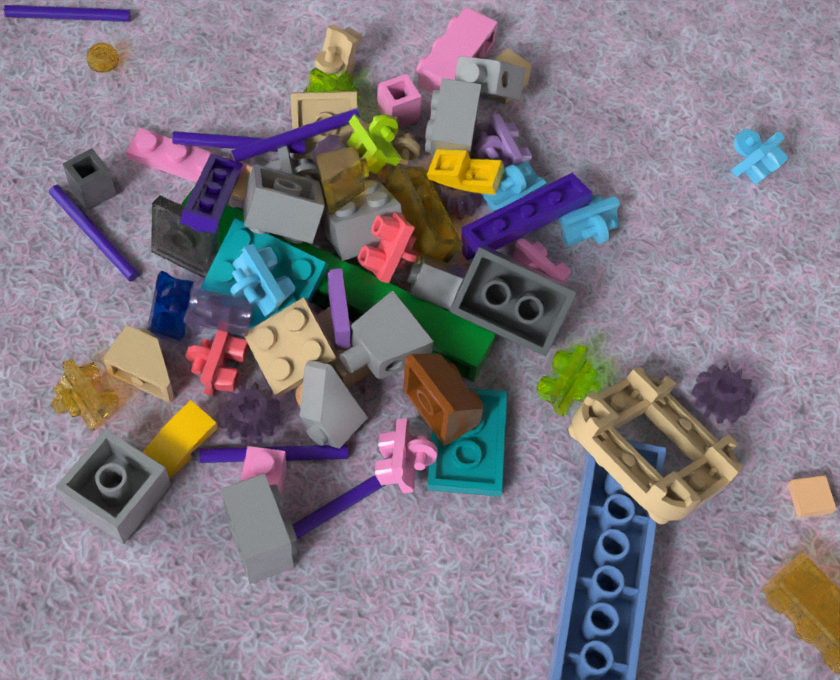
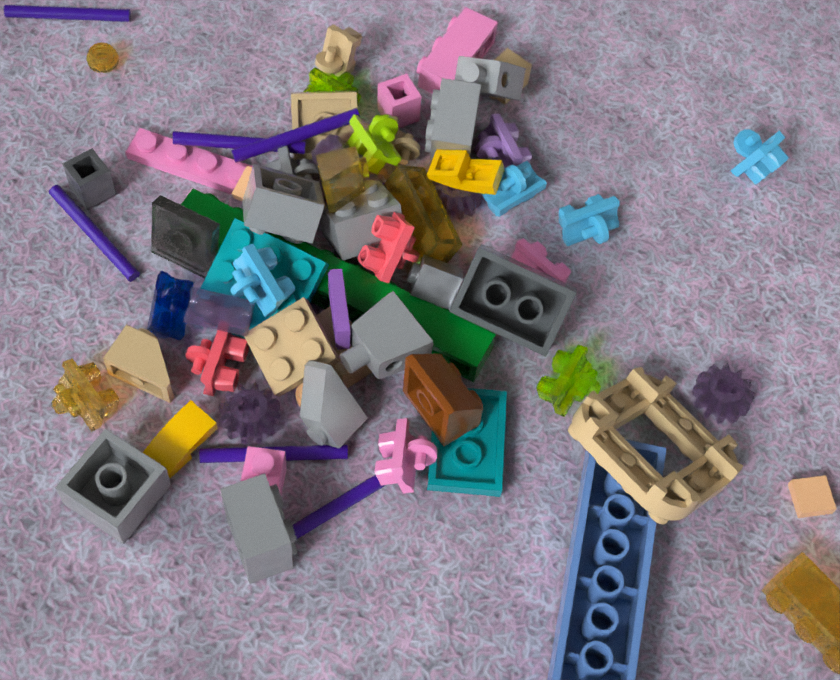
dark purple plate [180,154,243,233] -> none
dark purple fence [461,173,592,261] -> none

